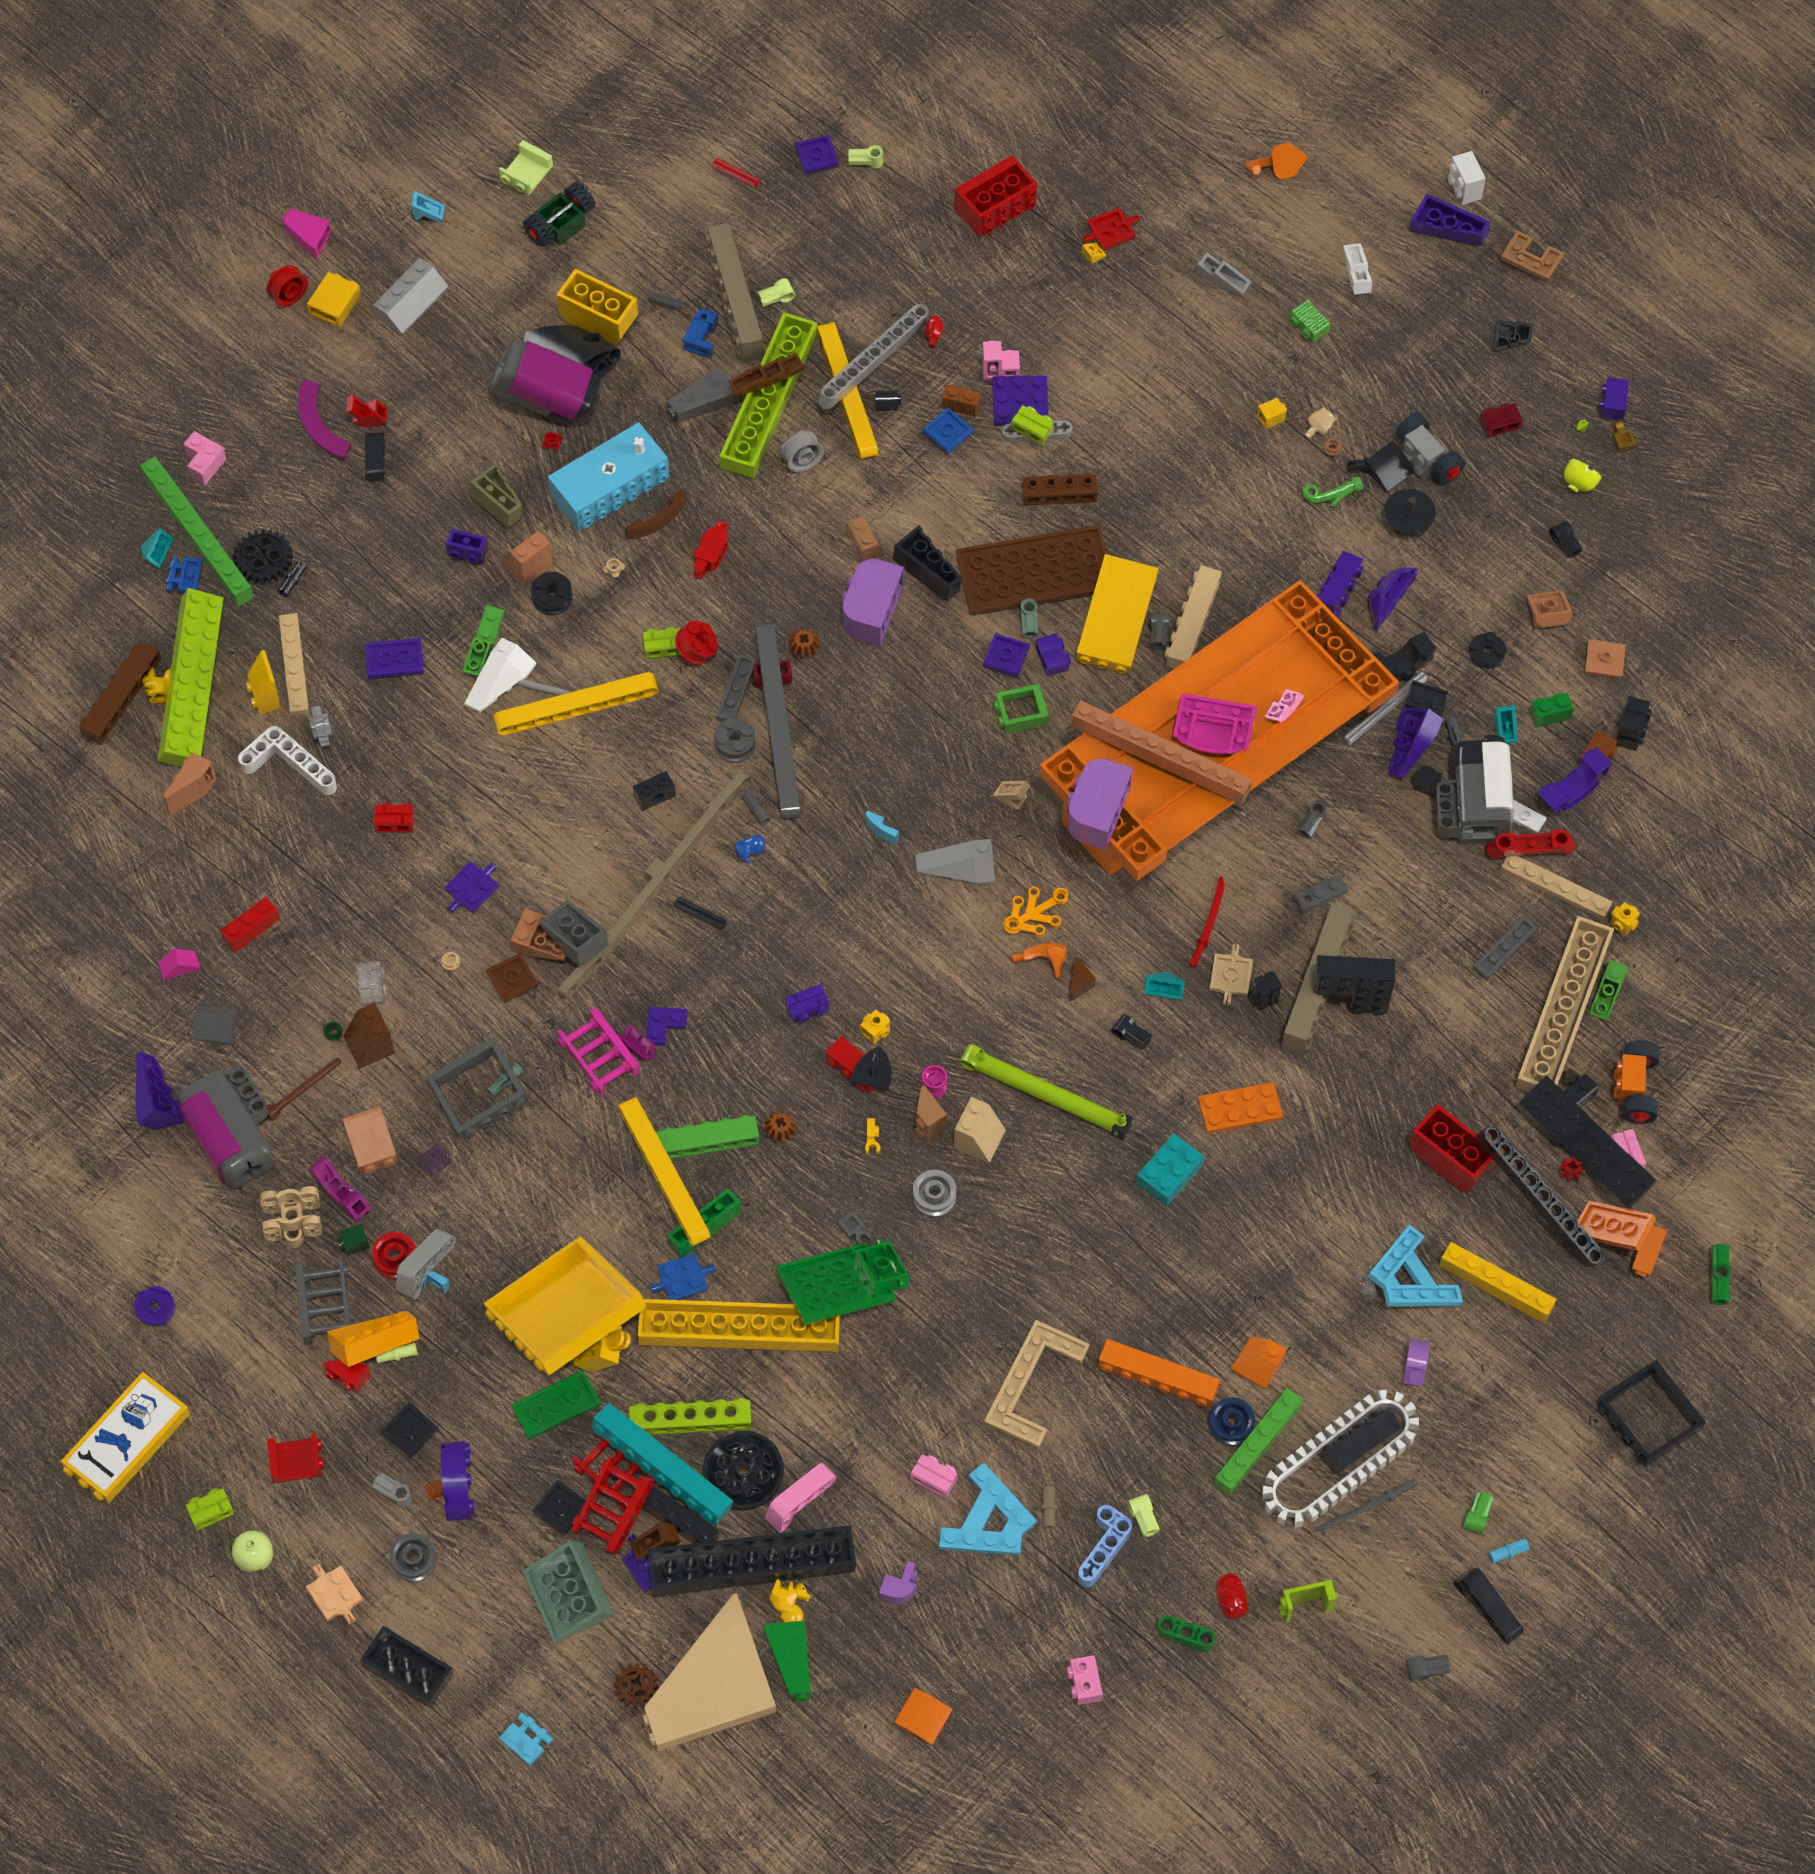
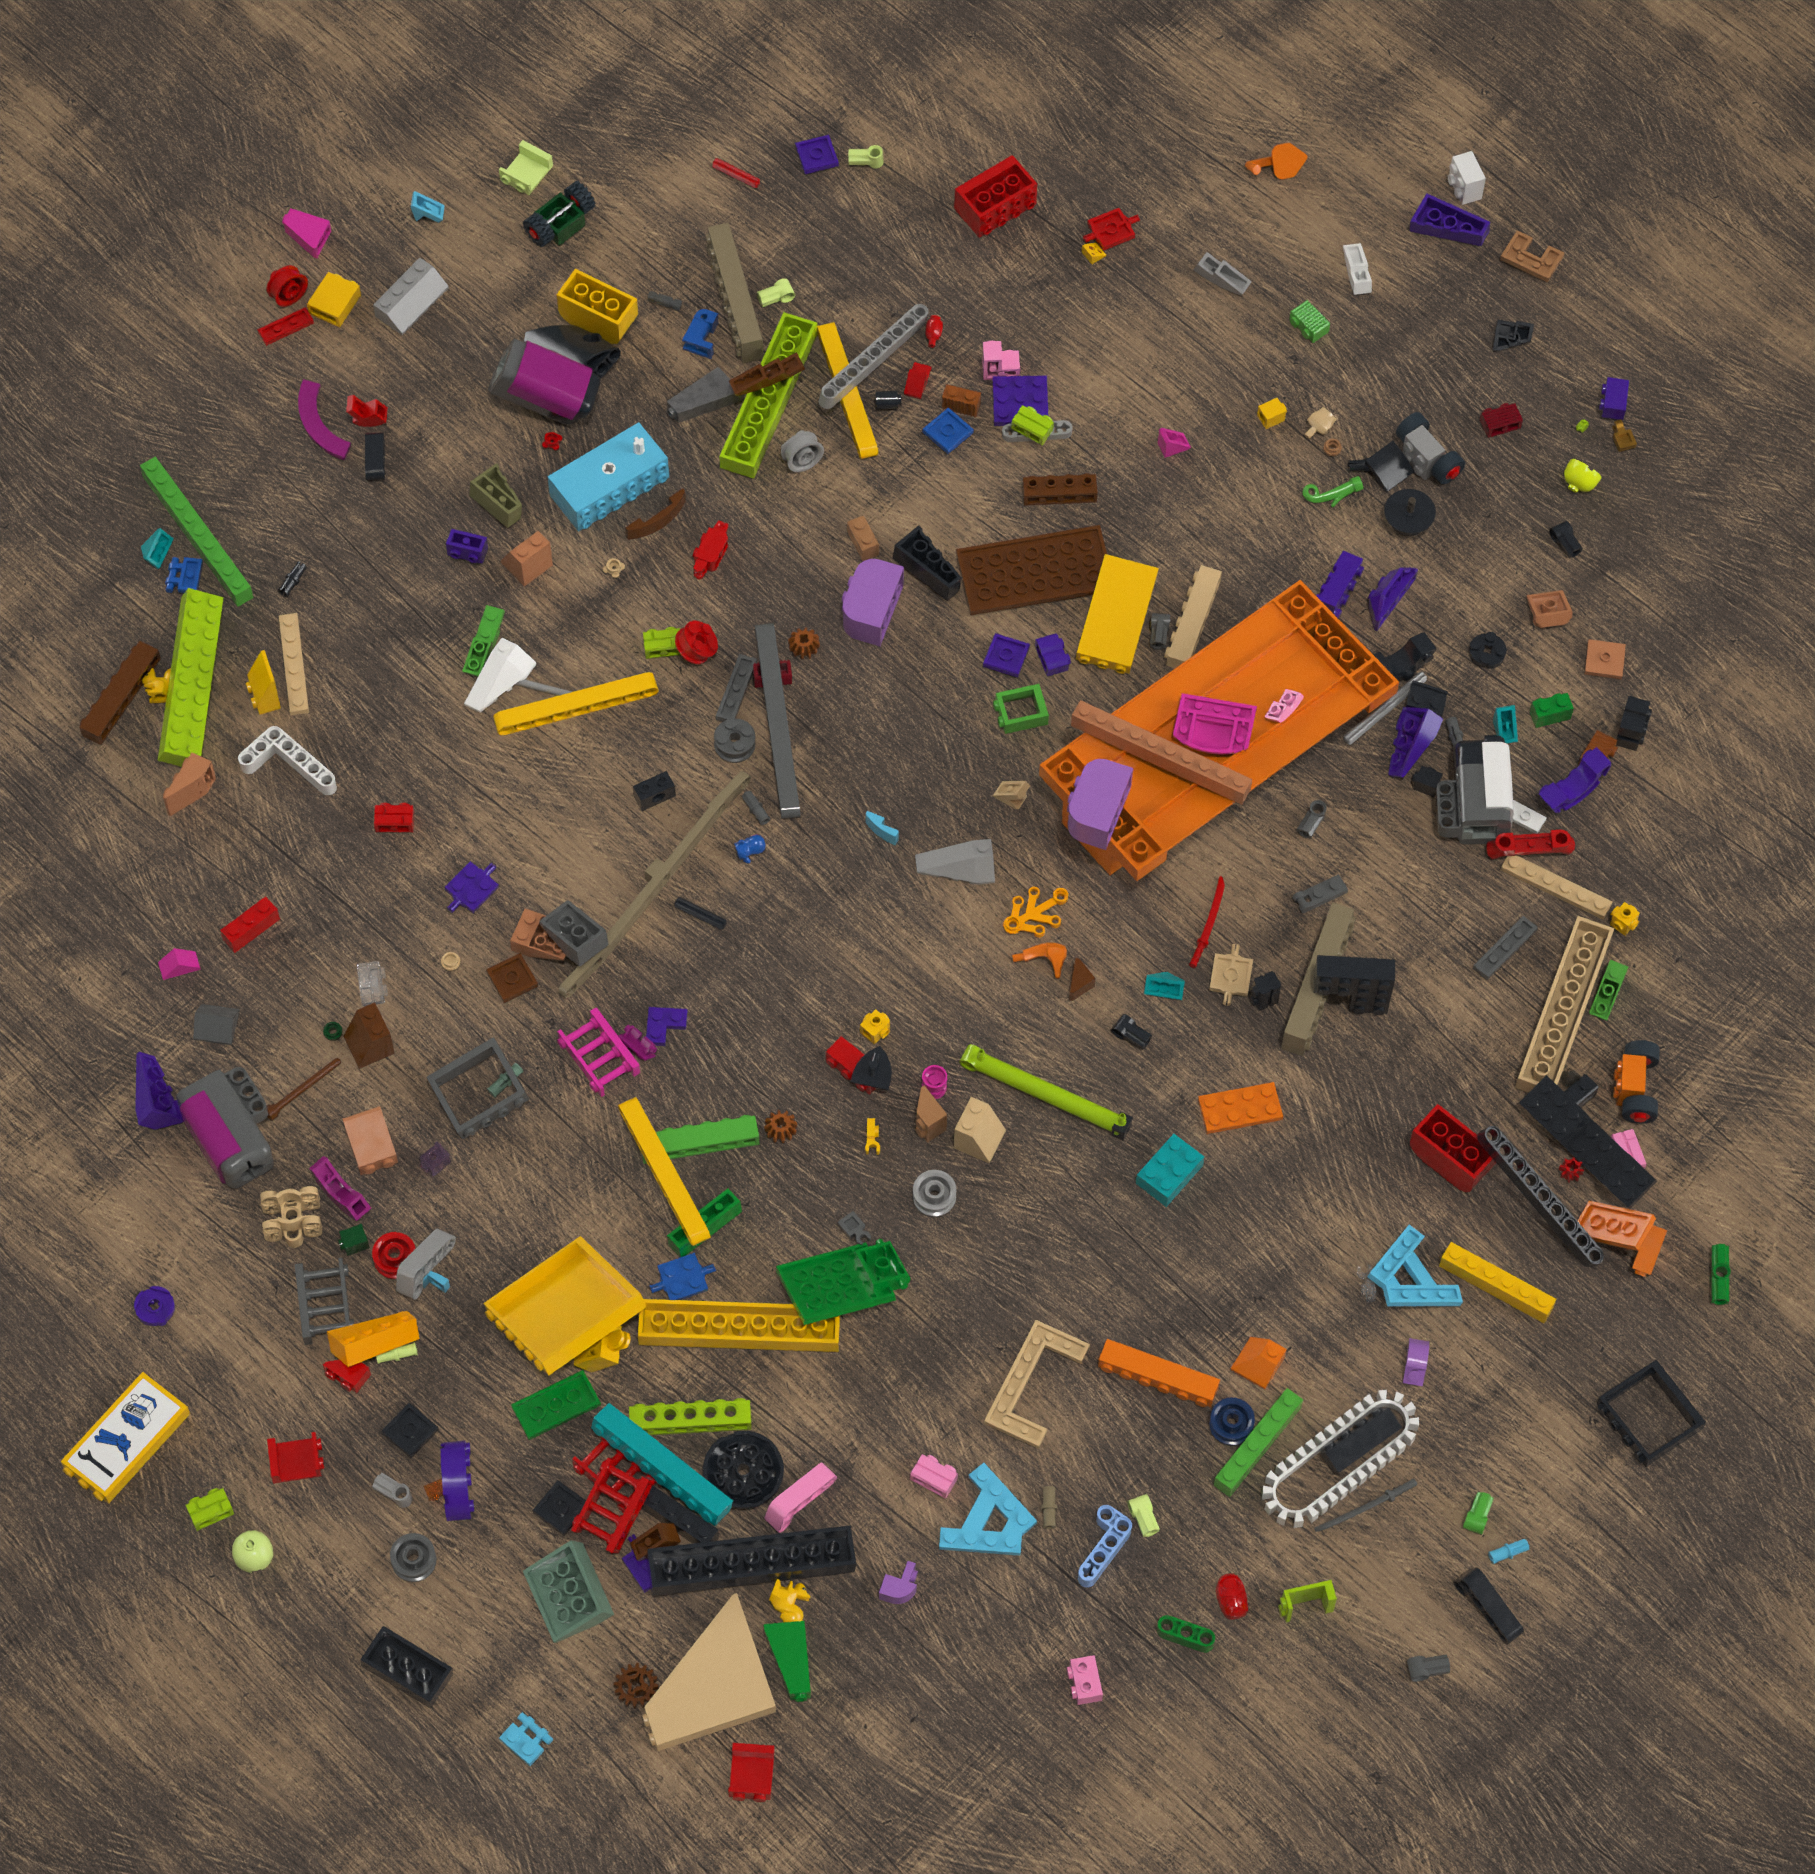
bright pink brick [183,431,226,485] -> none
black gear [232,528,293,584] -> none
light nougat plate [306,1564,363,1625] -> none
light grey gear [309,706,332,747] -> none
dark purple plate [365,638,424,679] -> none
black wheel [531,572,573,615] -> none
dark purple brick [785,984,829,1023] -> none
orange slope [894,1688,952,1745] -> none
sand green piece [1020,599,1038,639] -> none
none -> red tile [257,307,314,346]
none -> red panel [728,1743,775,1802]
none -> red slope [904,362,932,399]
none -> dark pink slope [1158,428,1191,458]

